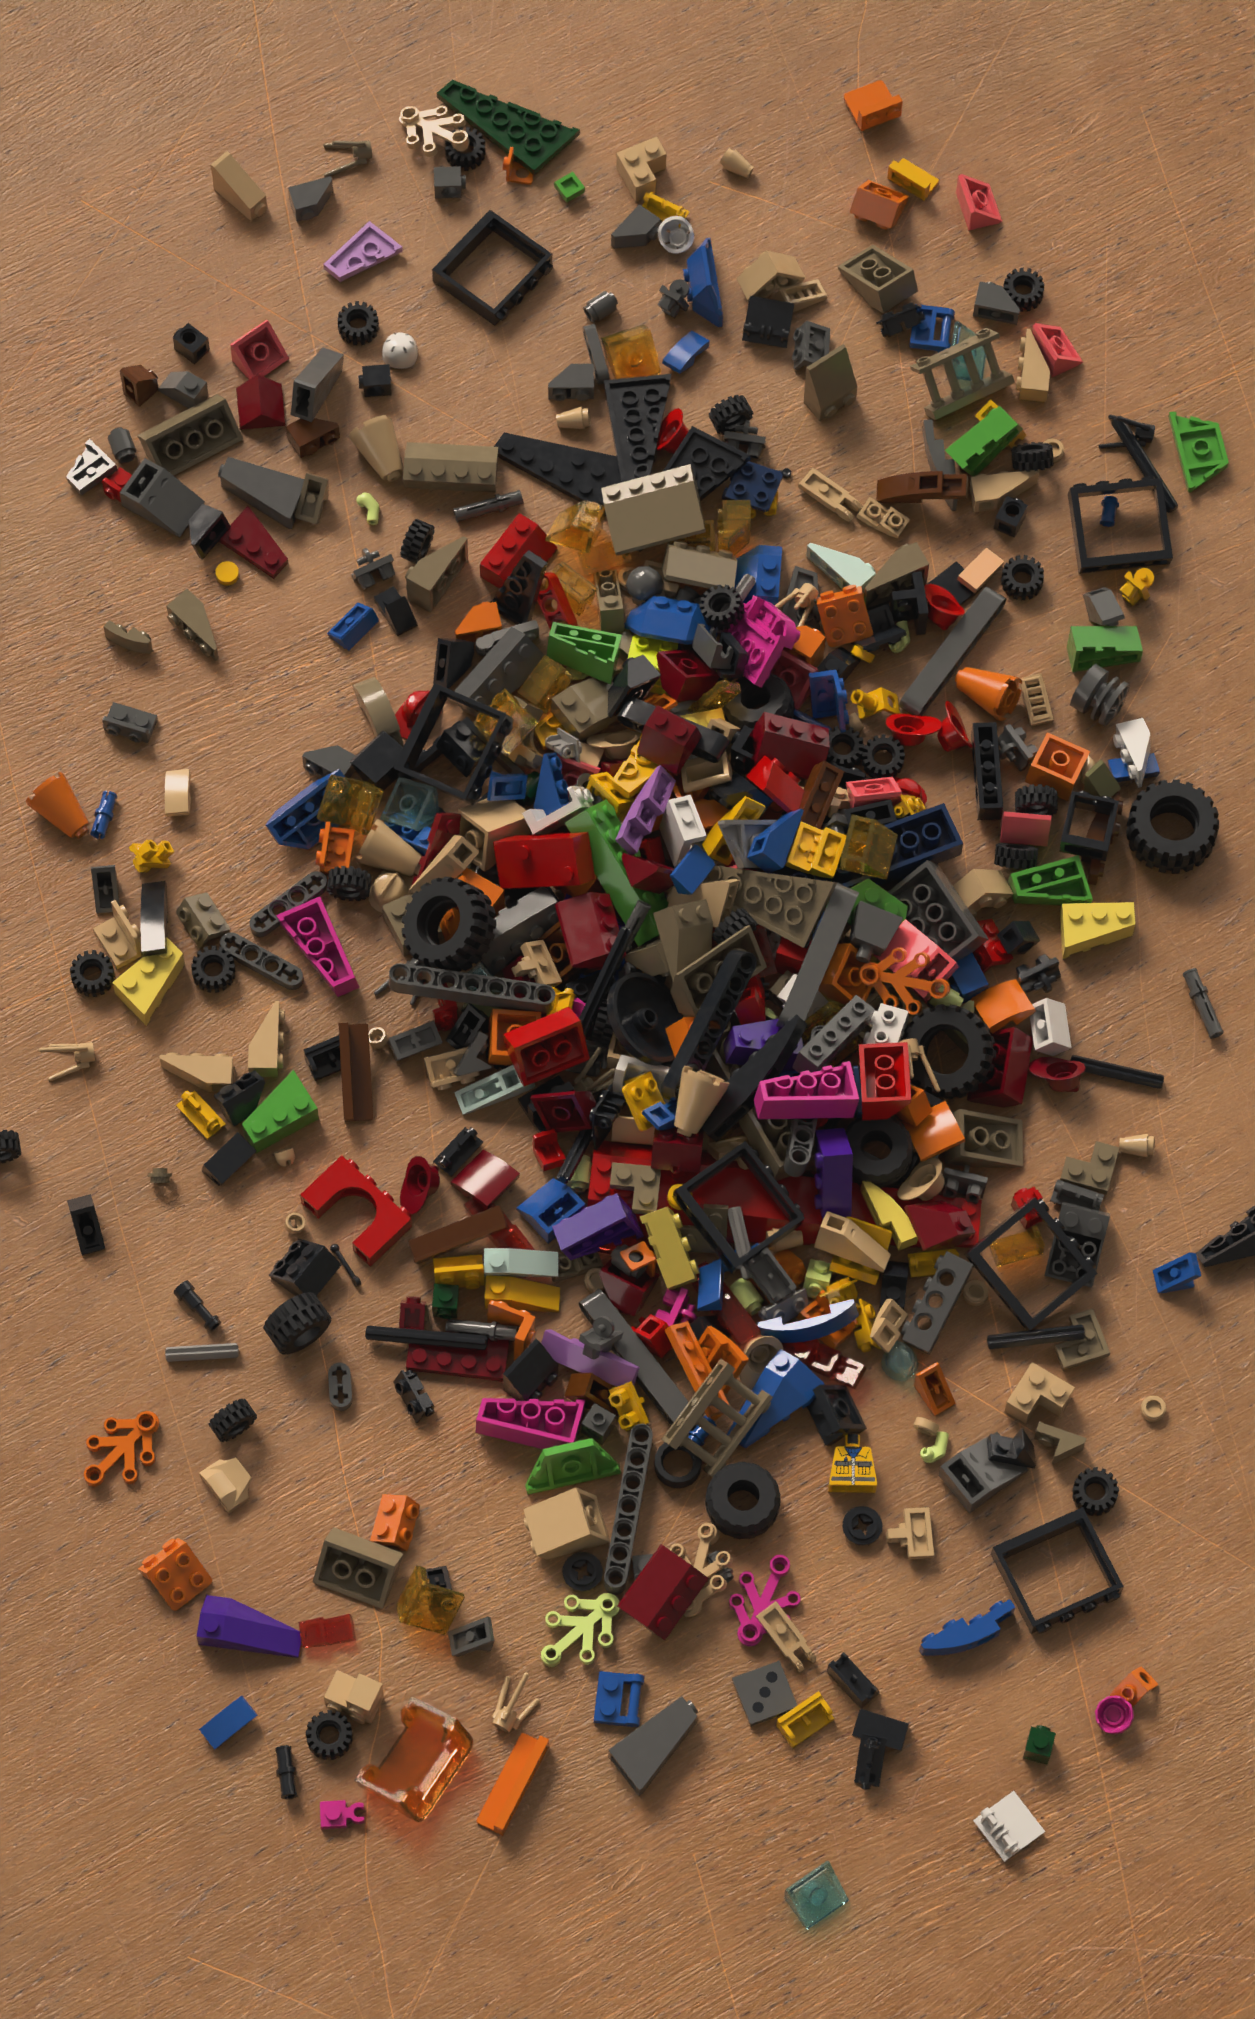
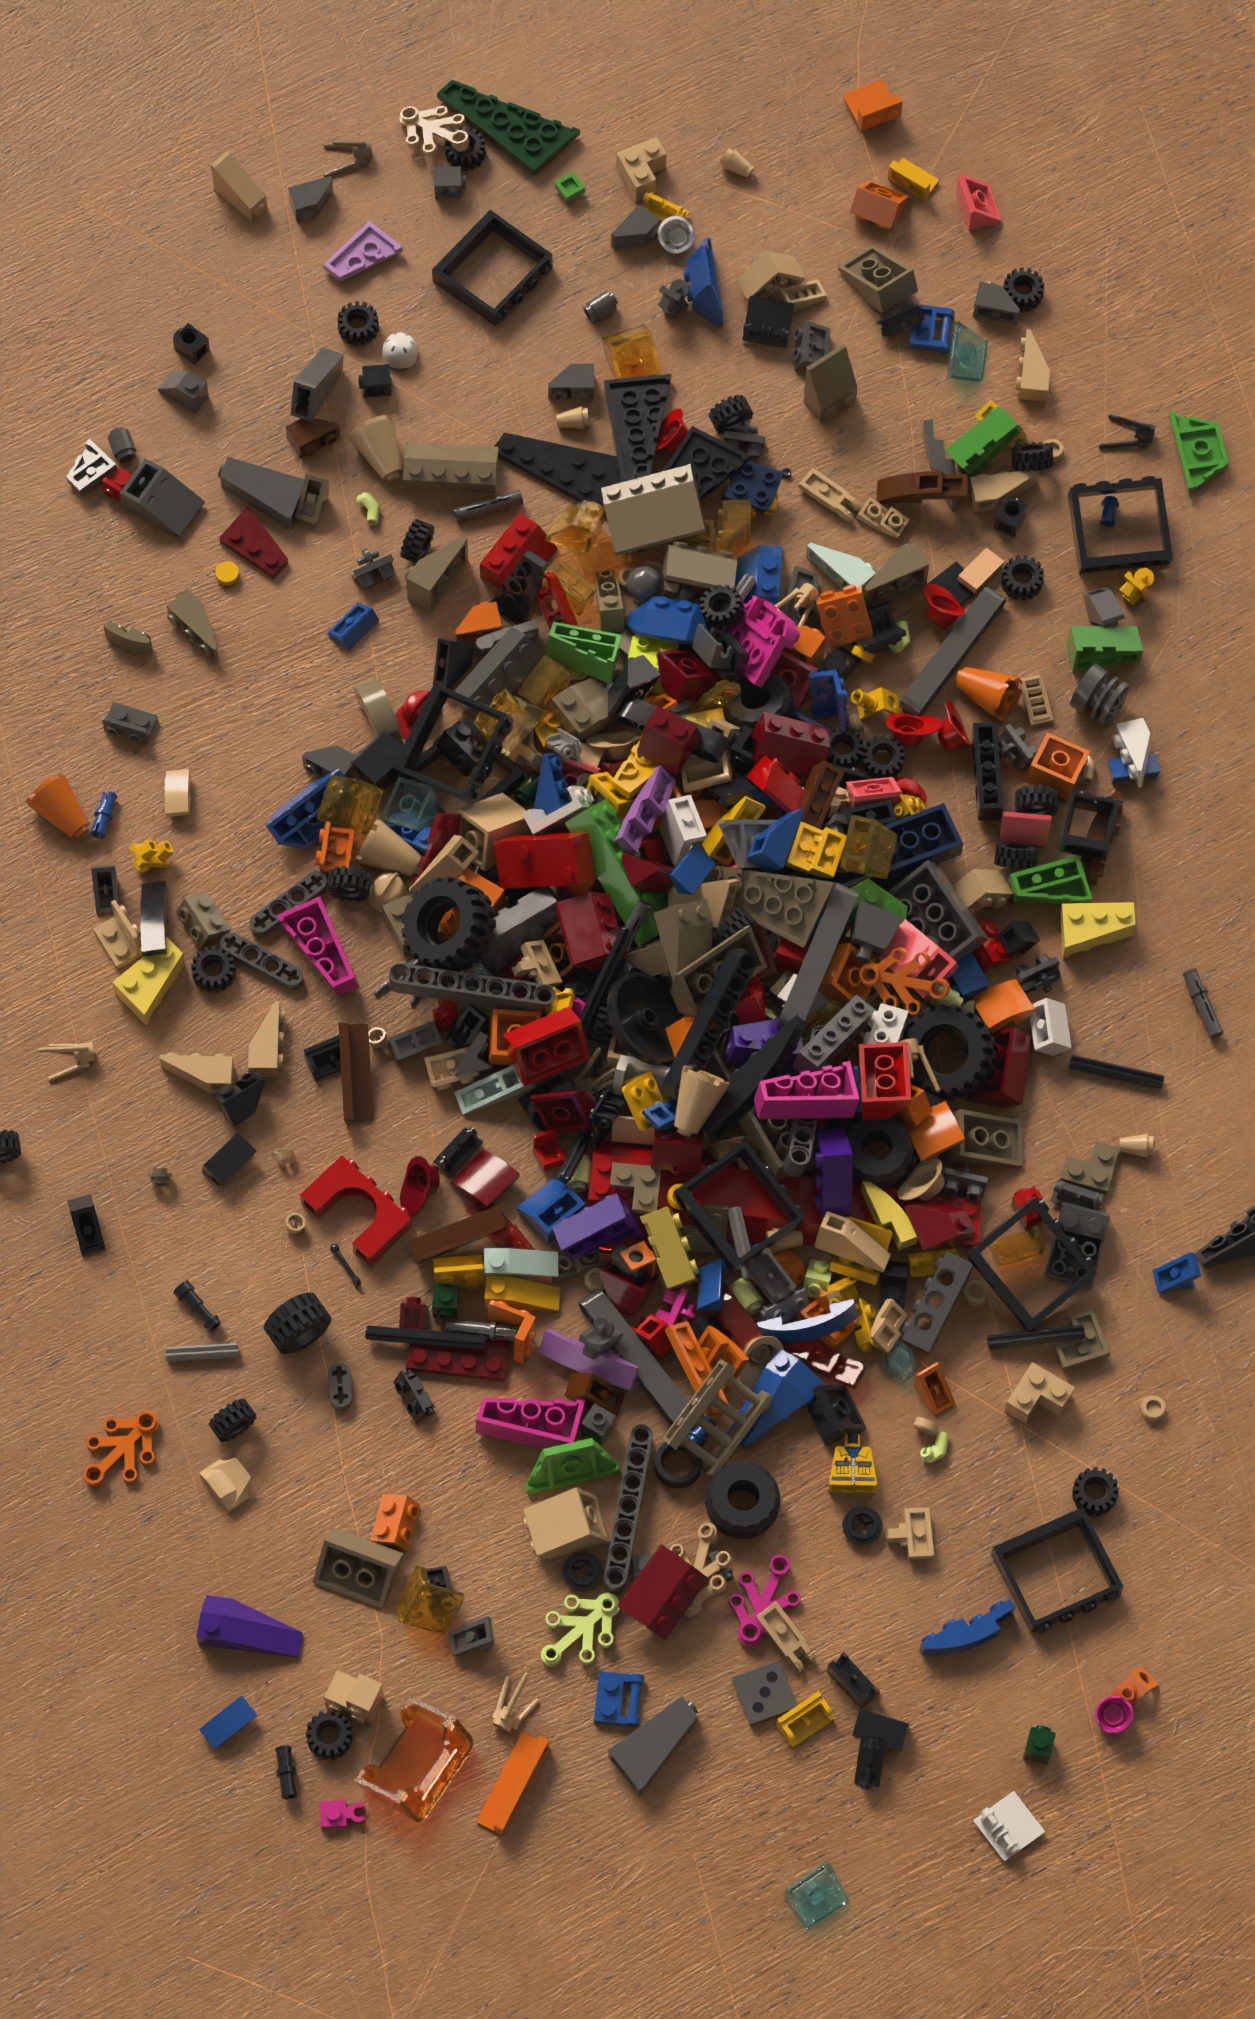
black tyre [70,950,115,997] -> none
reddish brown slope [120,365,158,407] -> none
dark tan slope [137,394,243,476] -> none
orange bracket [138,1538,212,1611] -> none
yellow hinge [176,1090,226,1140] -> none
black slope [189,504,231,560] -> none
coral slope [230,320,290,379] -> none
dark red slope [236,374,286,430] -> none
bright green wedge [242,1070,319,1154] -> none
black slope [269,1239,342,1296] -> none
clear red slope [298,1614,356,1648] -> none
black slope [374,586,418,636] -> none
blue slope [487,771,527,801] -> none
orange bracket [503,147,534,185] -> none
black slope [503,1339,559,1401] -> none
dark grey beam [583,324,610,385] -> none
yellow hips [608,1381,649,1431] -> none
blue slope [662,331,710,374] -> none
black bracket [890,572,929,635] -> none
dark tan fence [910,328,1015,420] -> none
dark grey slope [939,1432,1028,1514] -> none
black slope [987,1428,1036,1469] -> none
dark red piece [1029,1057,1086,1092] -> none
coral slope [1032,323,1083,378] -> none
dark tan slope [1034,1422,1087,1464] -> none
olive slope [1084,760,1121,797] -> none
black axle [1111,415,1178,513] -> none
black tyre [1126,779,1219,874] -> none

